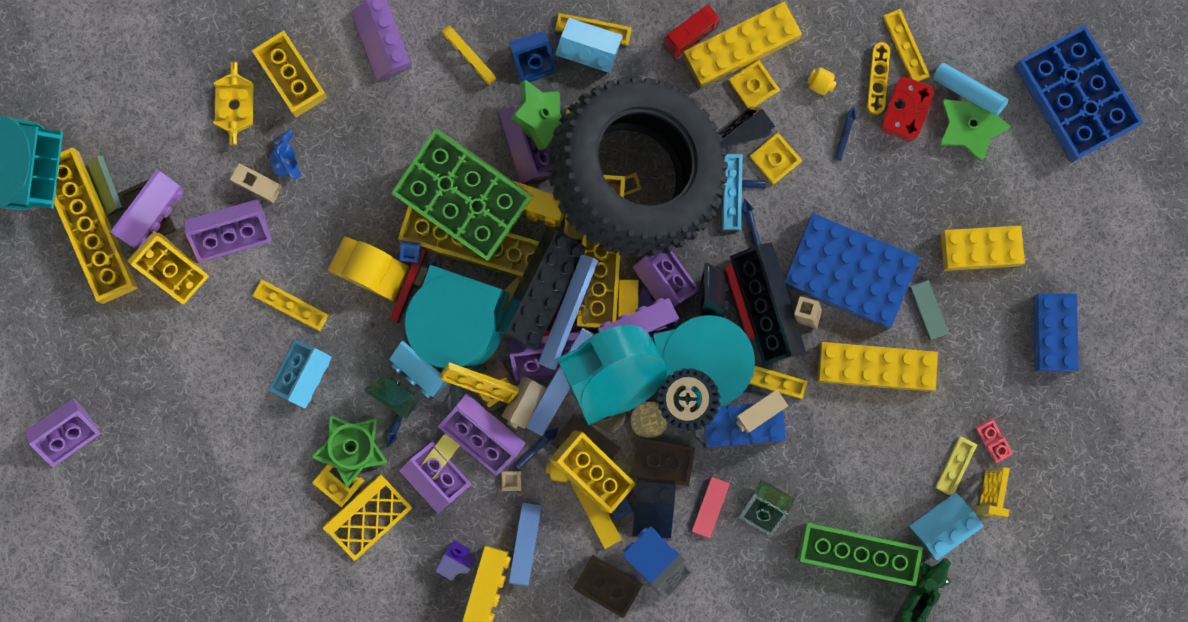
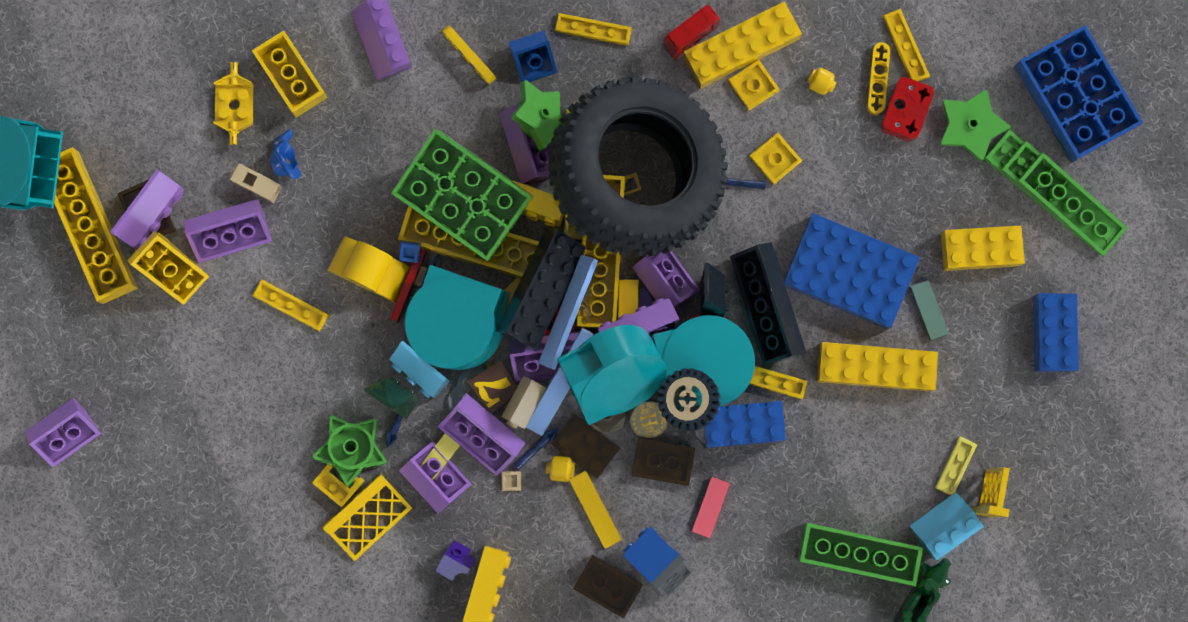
sand green tile [88,155,122,216] -> none
medium azure slope [269,339,332,409] -> none
yellow tile [440,362,519,404] -> none
medium blue slope [509,503,542,586] -> none
yellow brick [549,430,636,514] -> none
medium azure slope [555,18,623,73] -> none
blue tile [612,496,633,519] -> none
black slope [632,478,676,538] -> none
black slope [717,107,775,147] -> none
medium azure tile [721,154,742,230] -> none
red tile [723,265,755,340] -> none
tan brick [736,390,788,433] -> none
clear green slope [739,480,795,537] -> none
dark blue piece [742,198,761,246] -> none
tan brick [794,296,822,329] -> none
dark blue piece [834,106,857,160] -> none
medium azure brick [934,63,1009,116] -> none
coral slope [975,418,1013,463] -> none
none -> bright green slope [984,129,1127,257]

